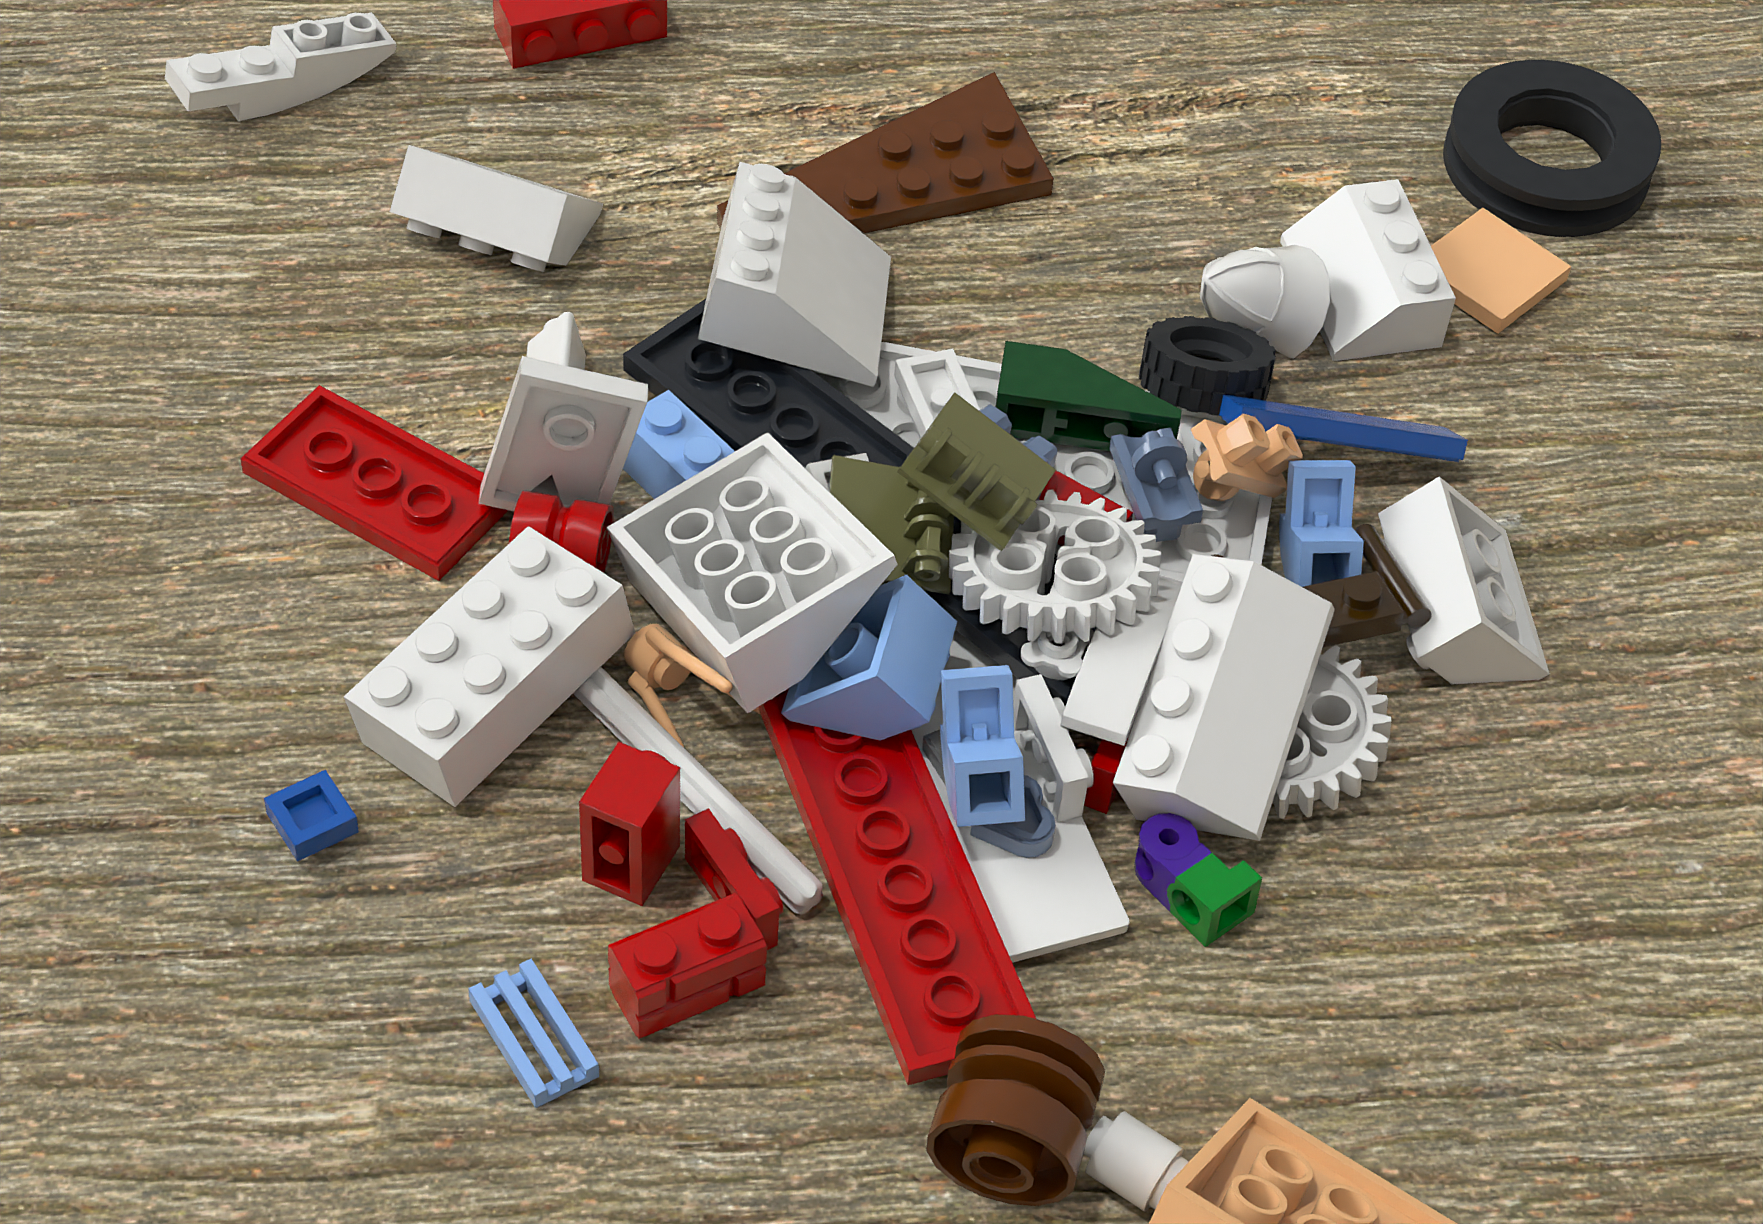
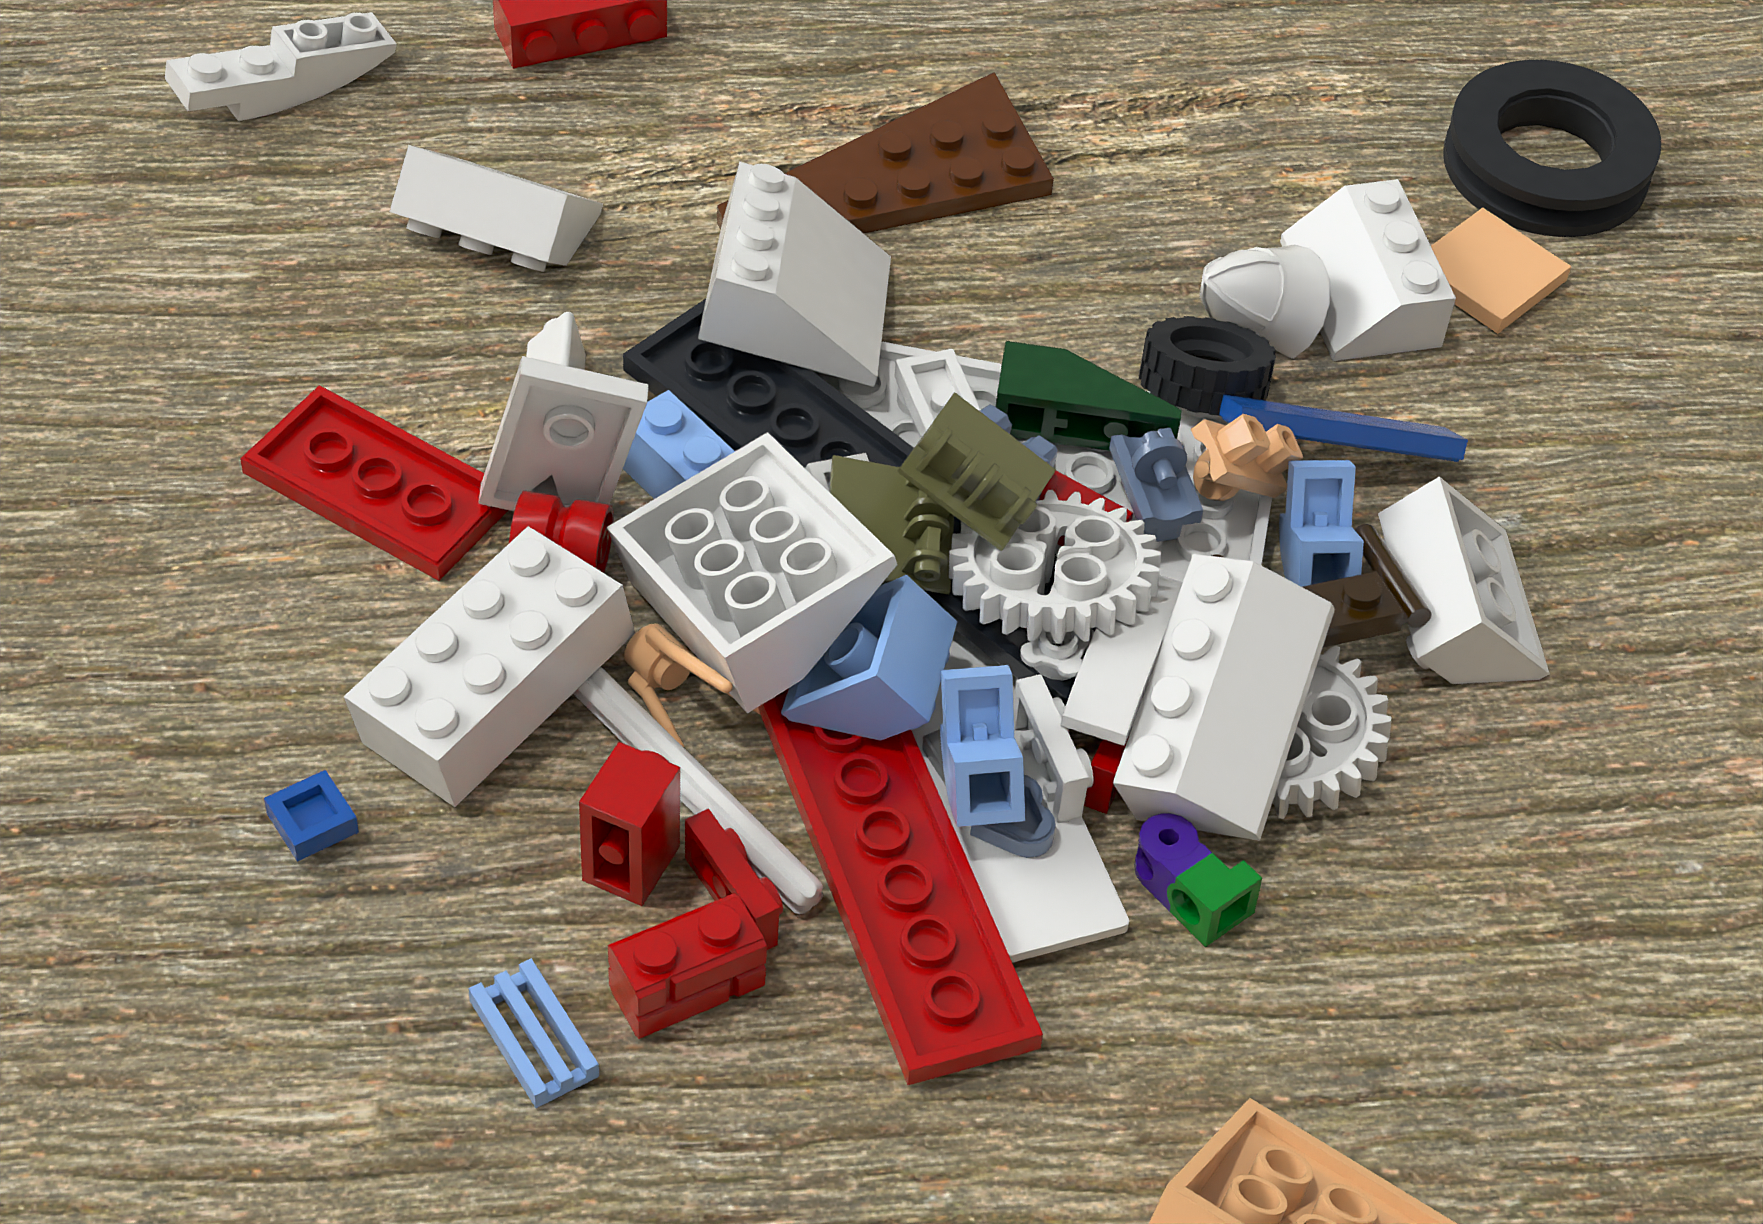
reddish brown wheel [926,1014,1105,1206] -> none
white brick [1084,1111,1189,1212] -> none

